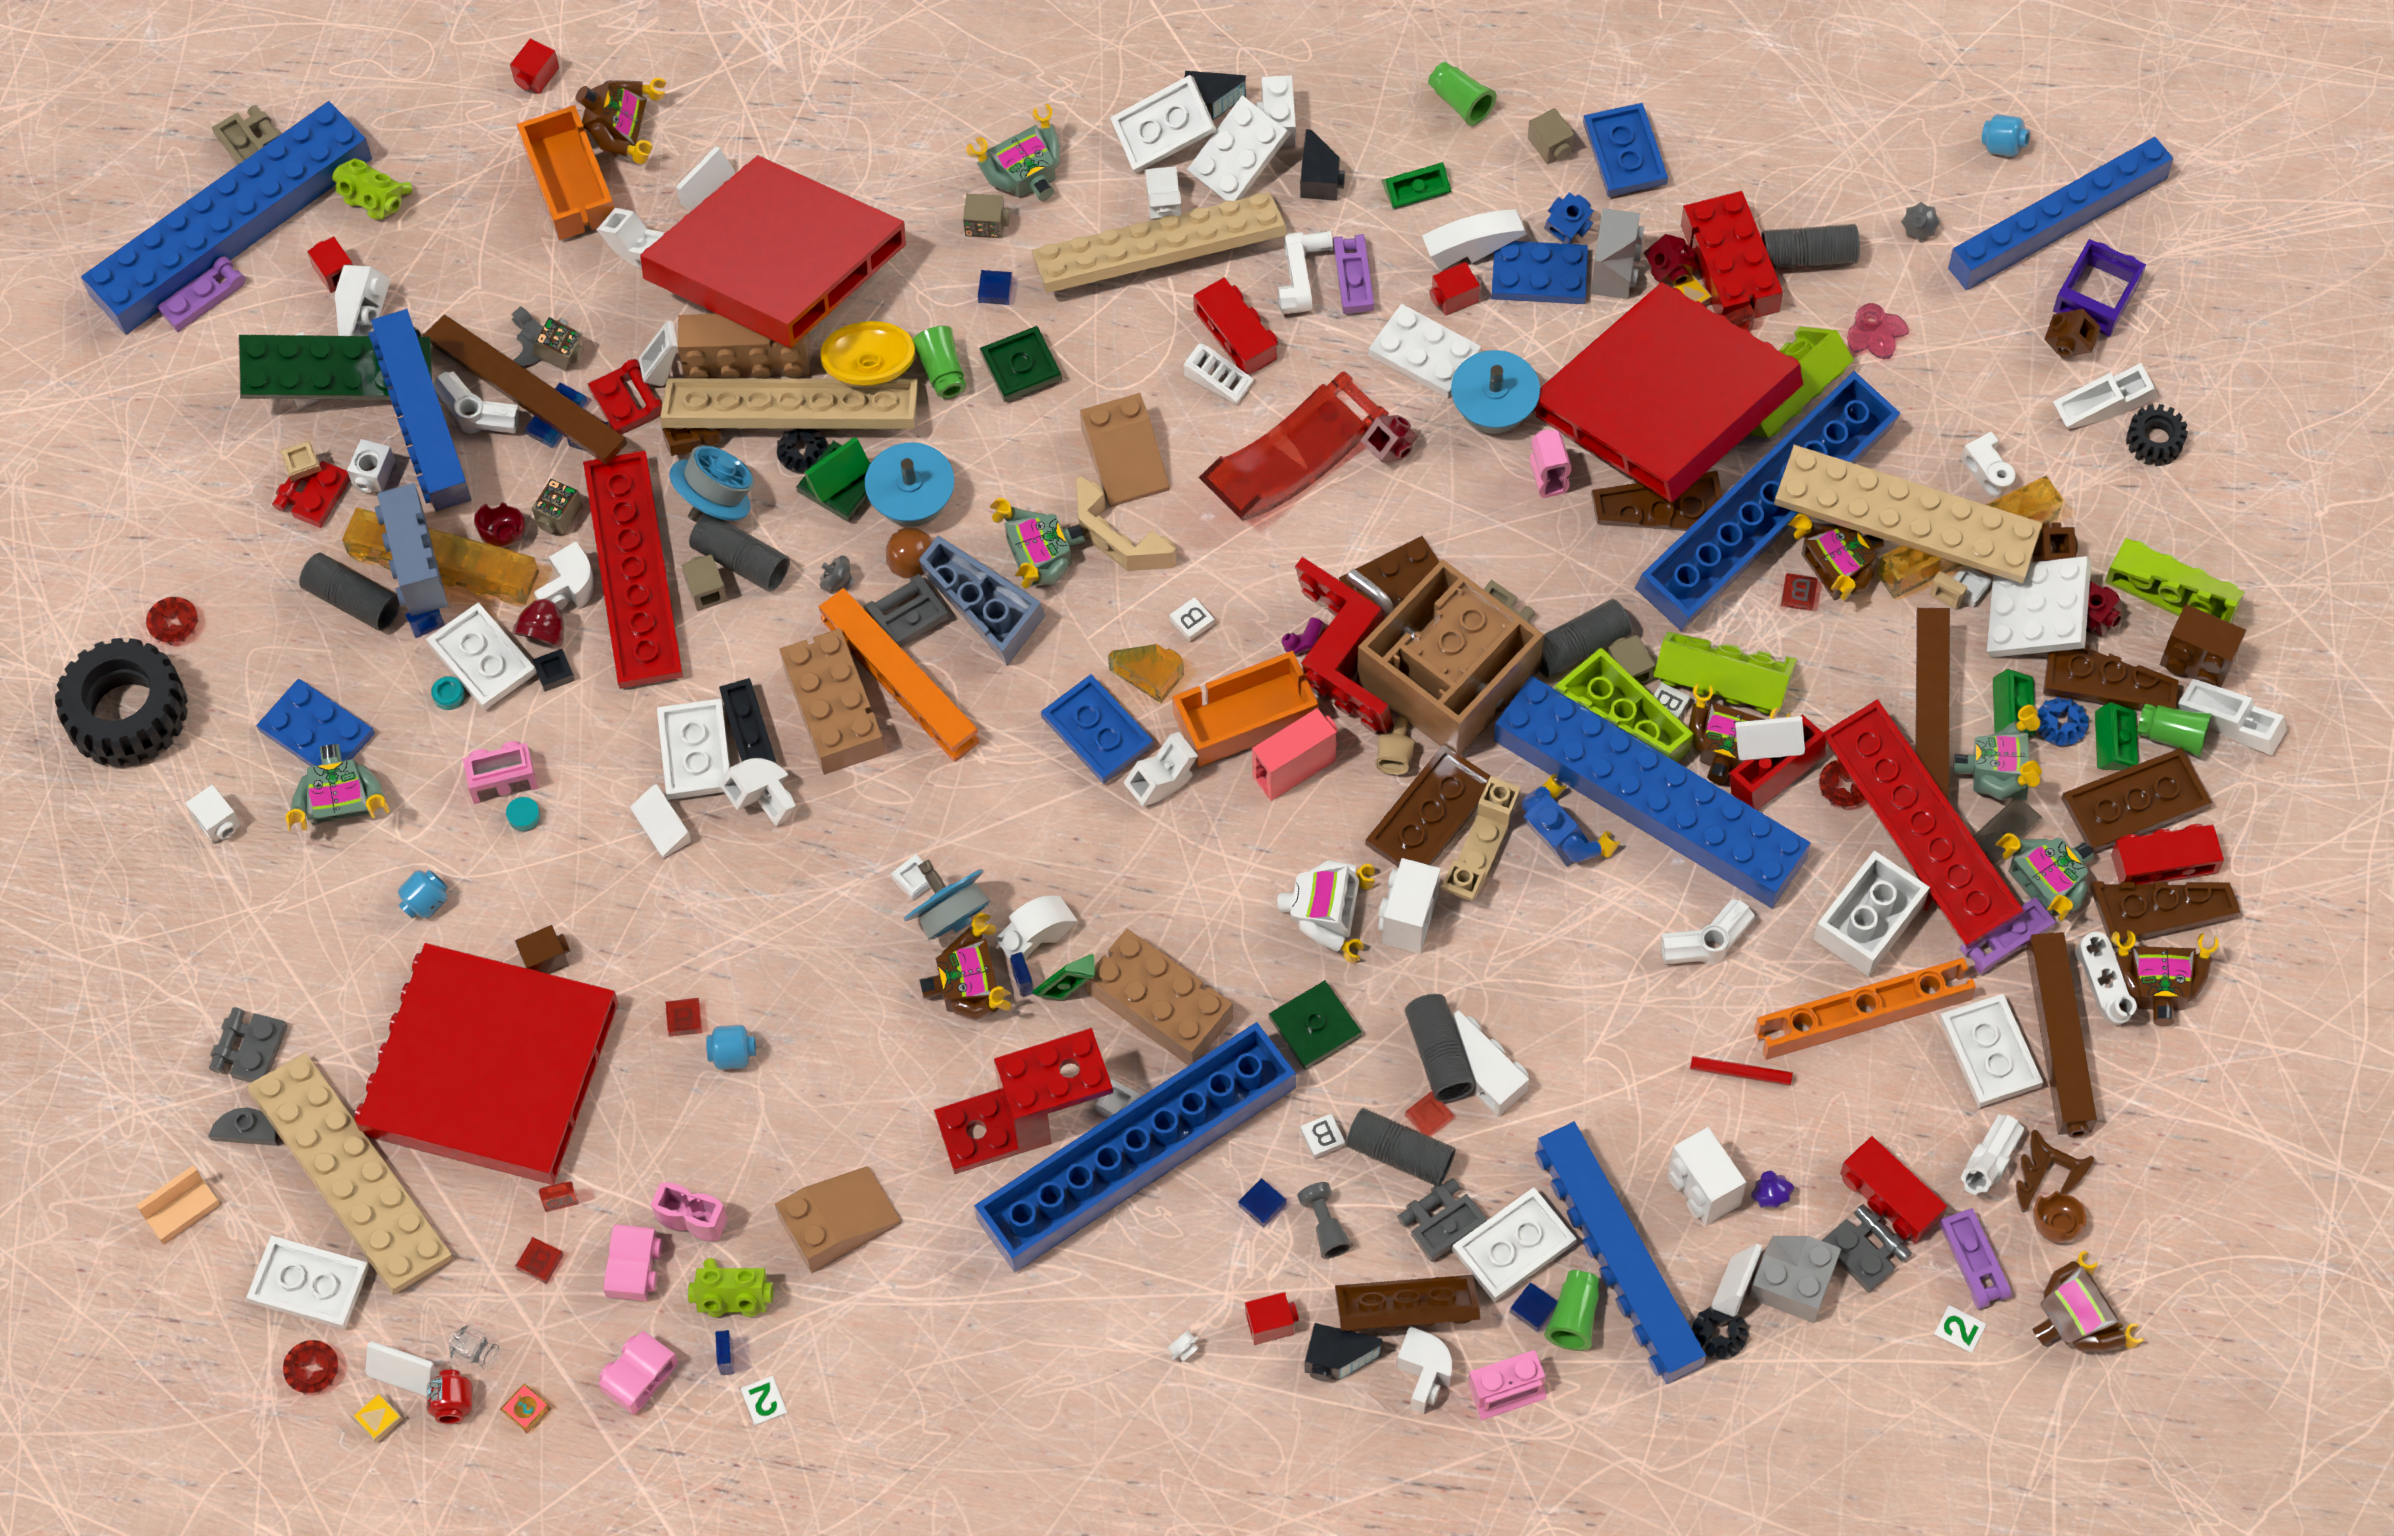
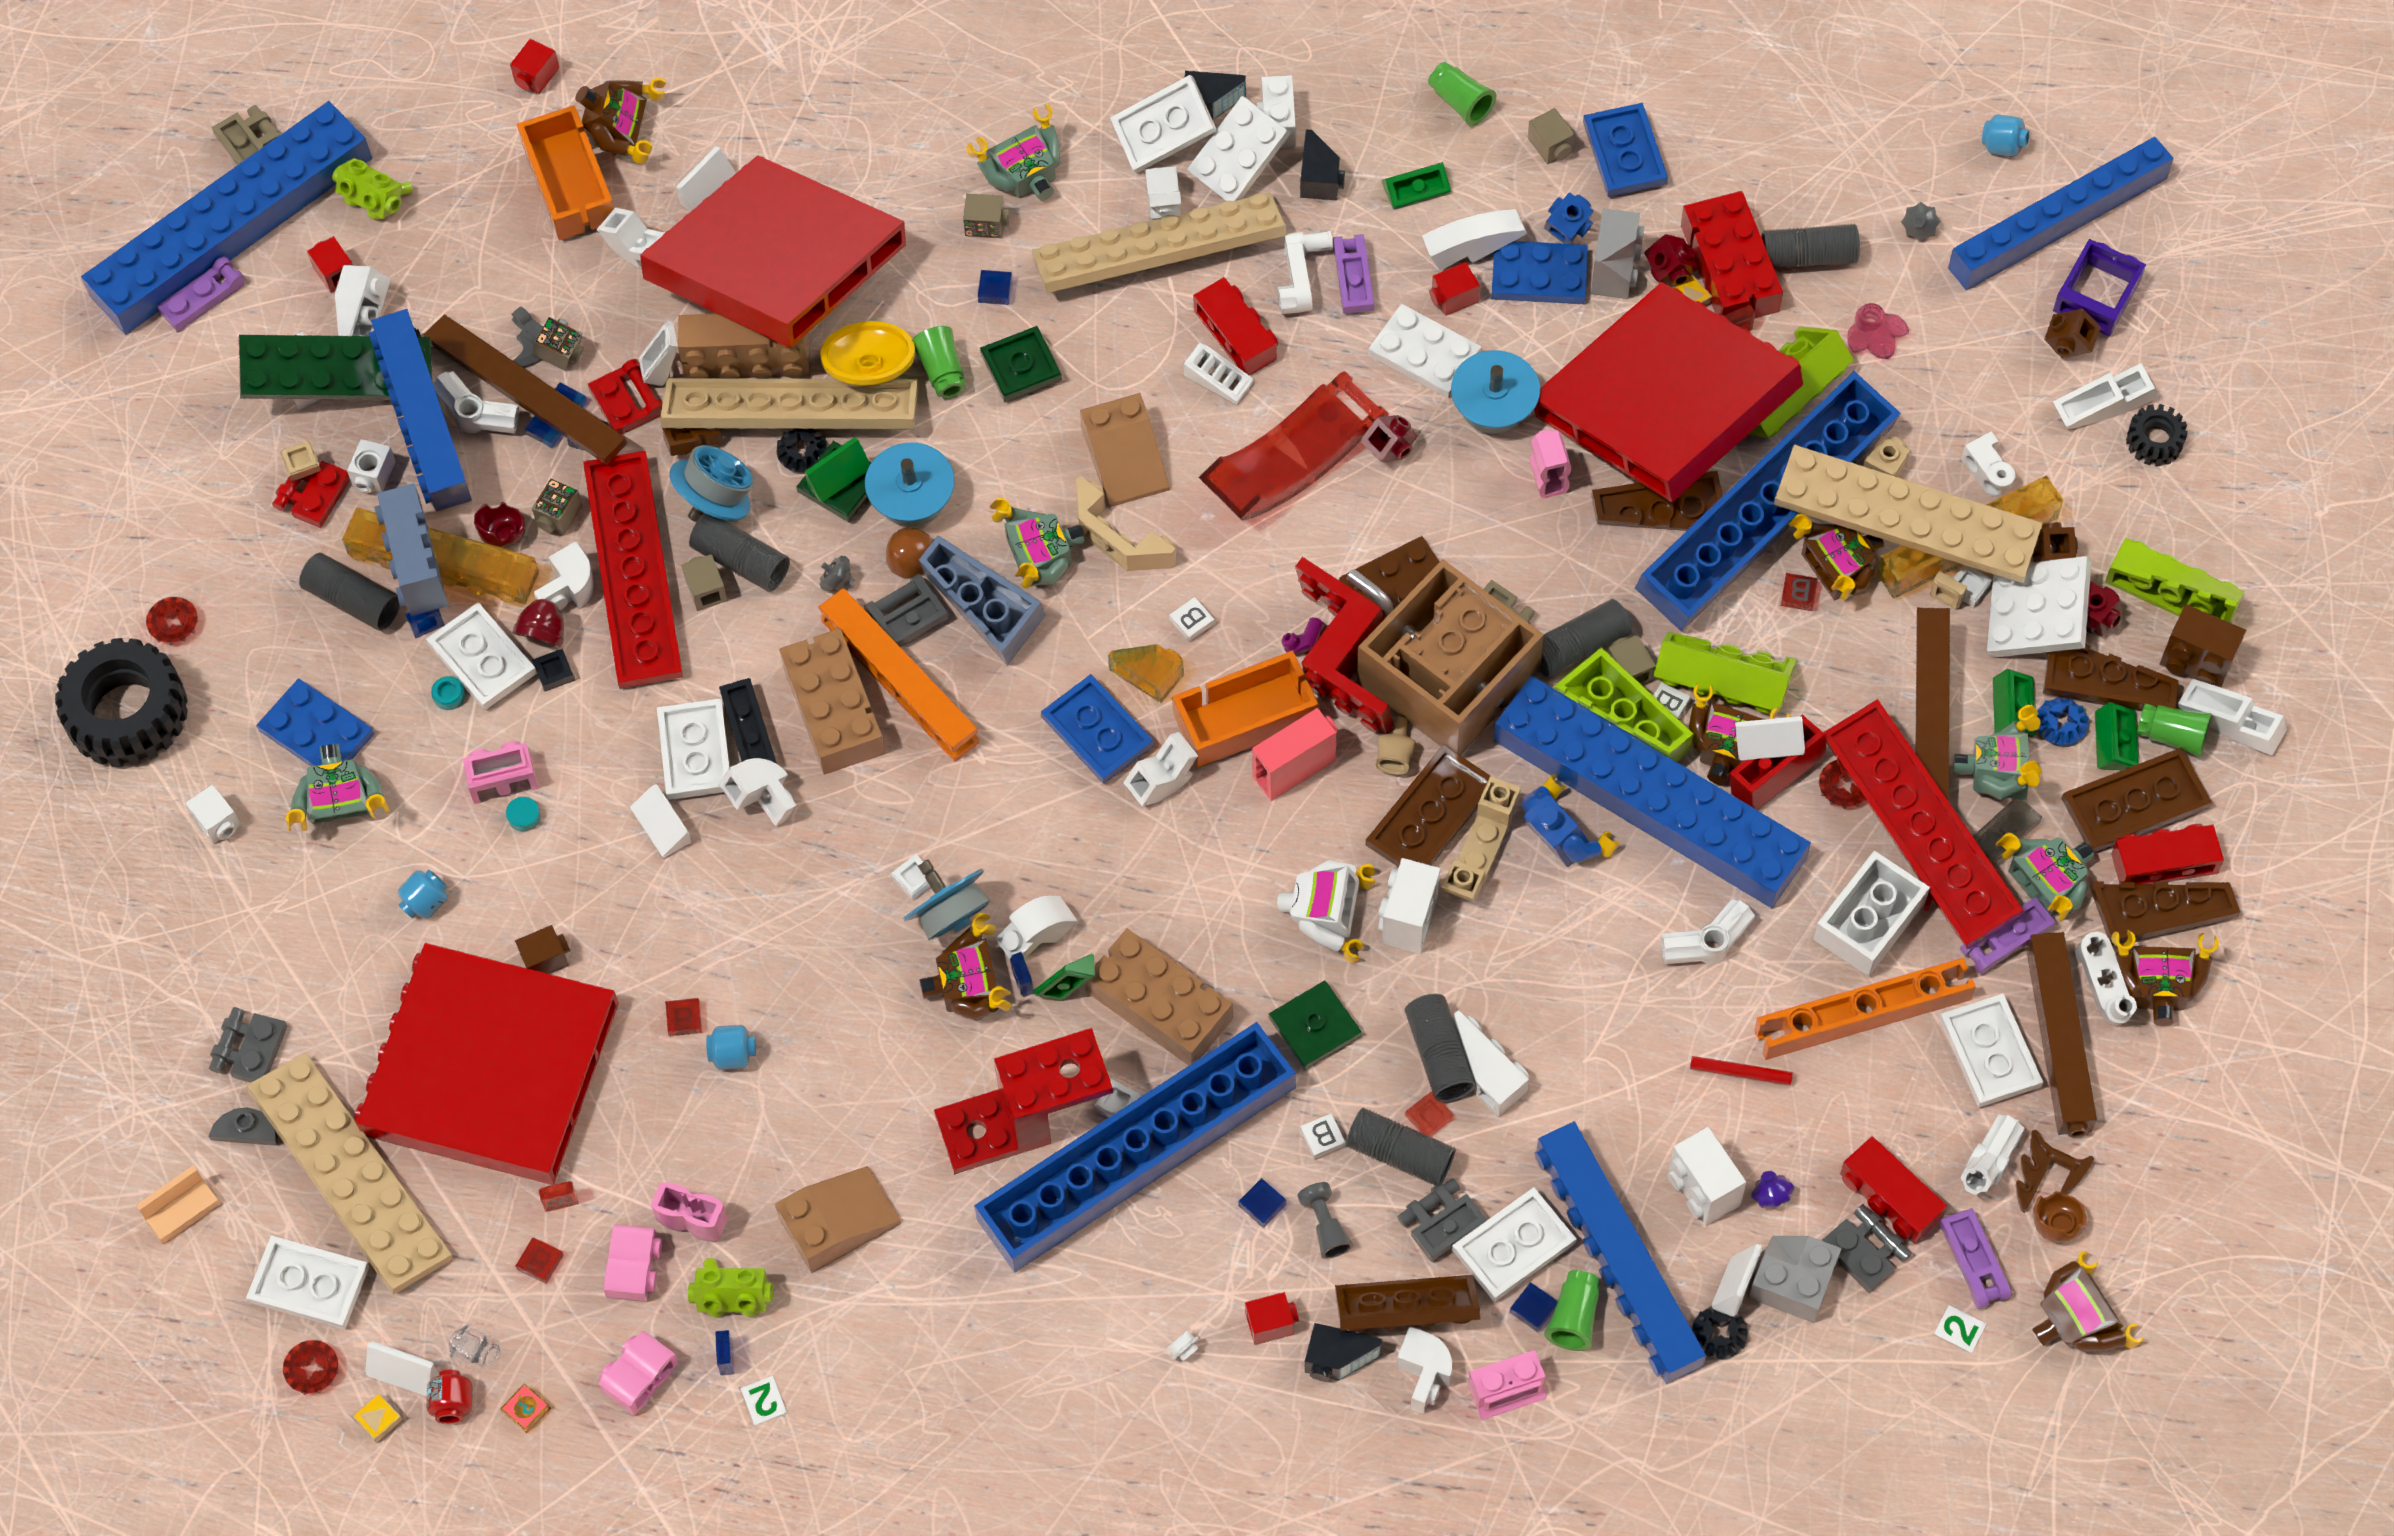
none -> tan brick [1863,436,1910,477]

